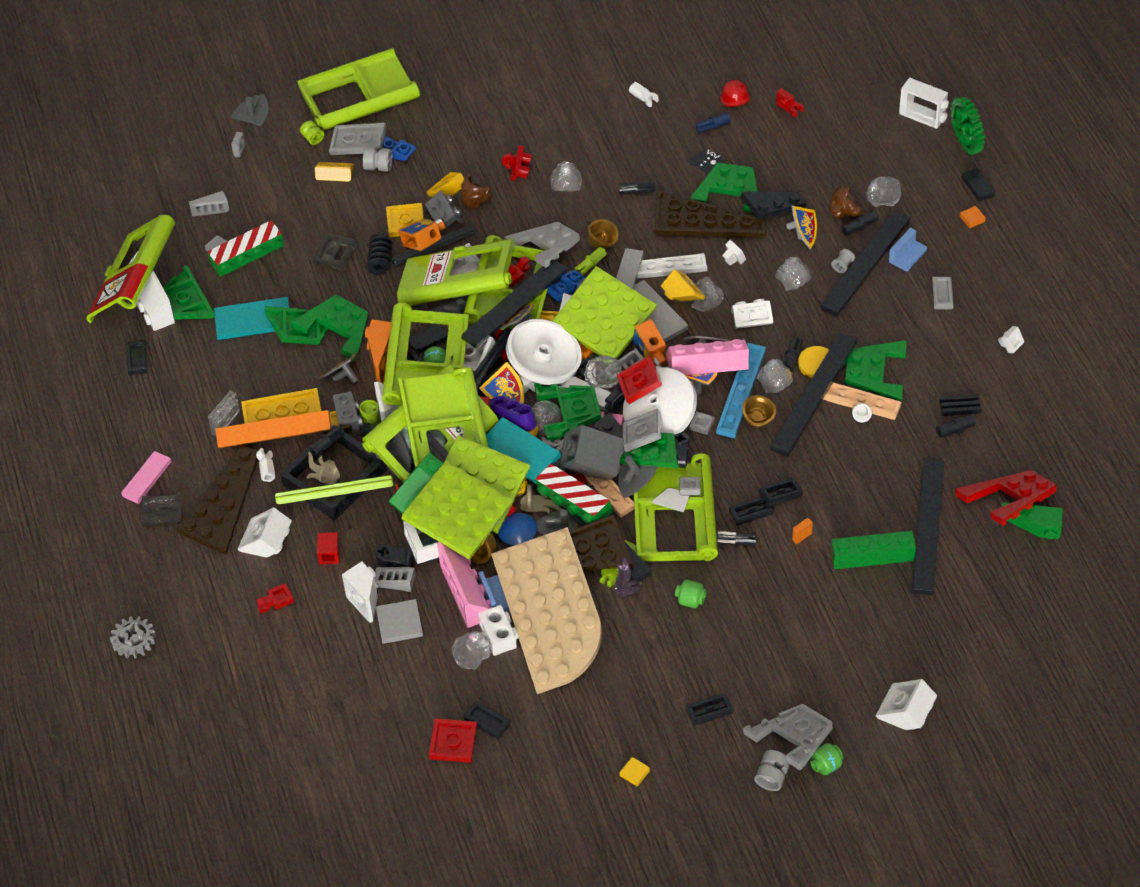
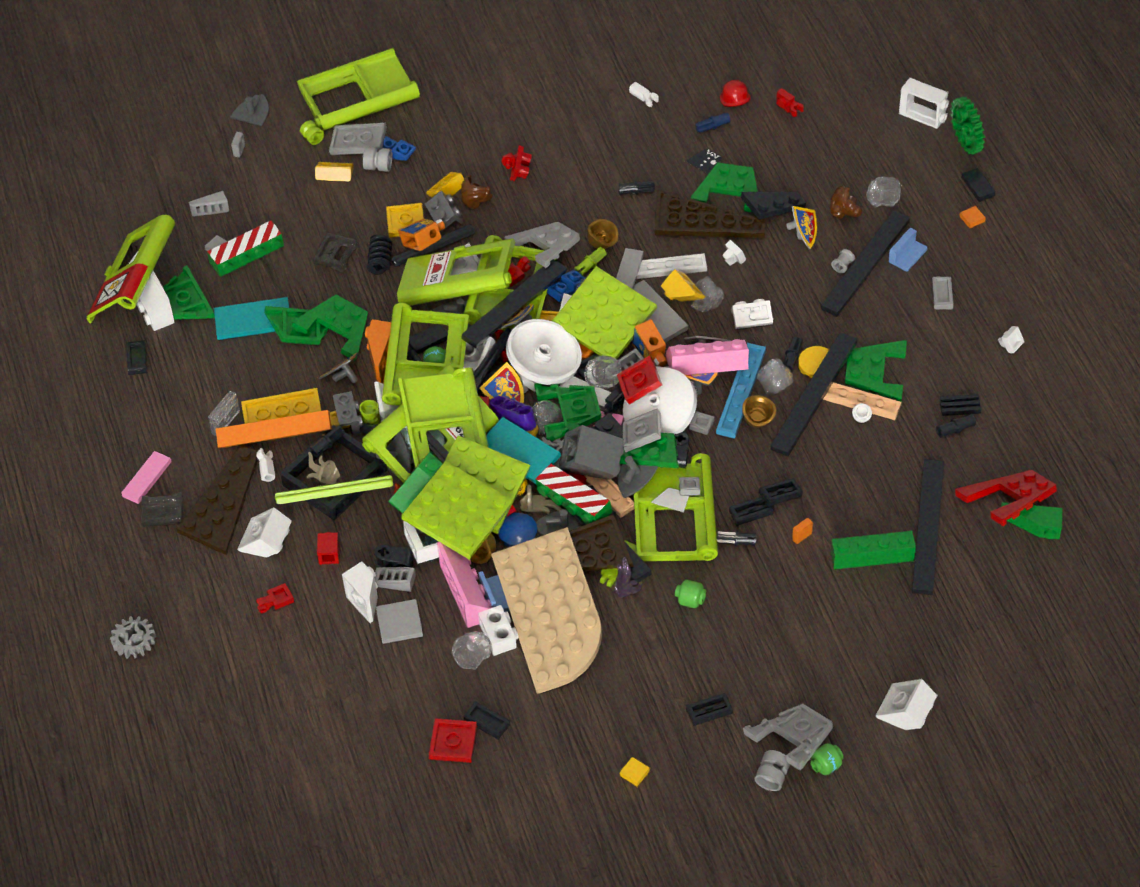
clear hair [551,161,581,191] -> none
clear hair [775,256,811,291] -> none
black pin [841,211,878,236] -> none

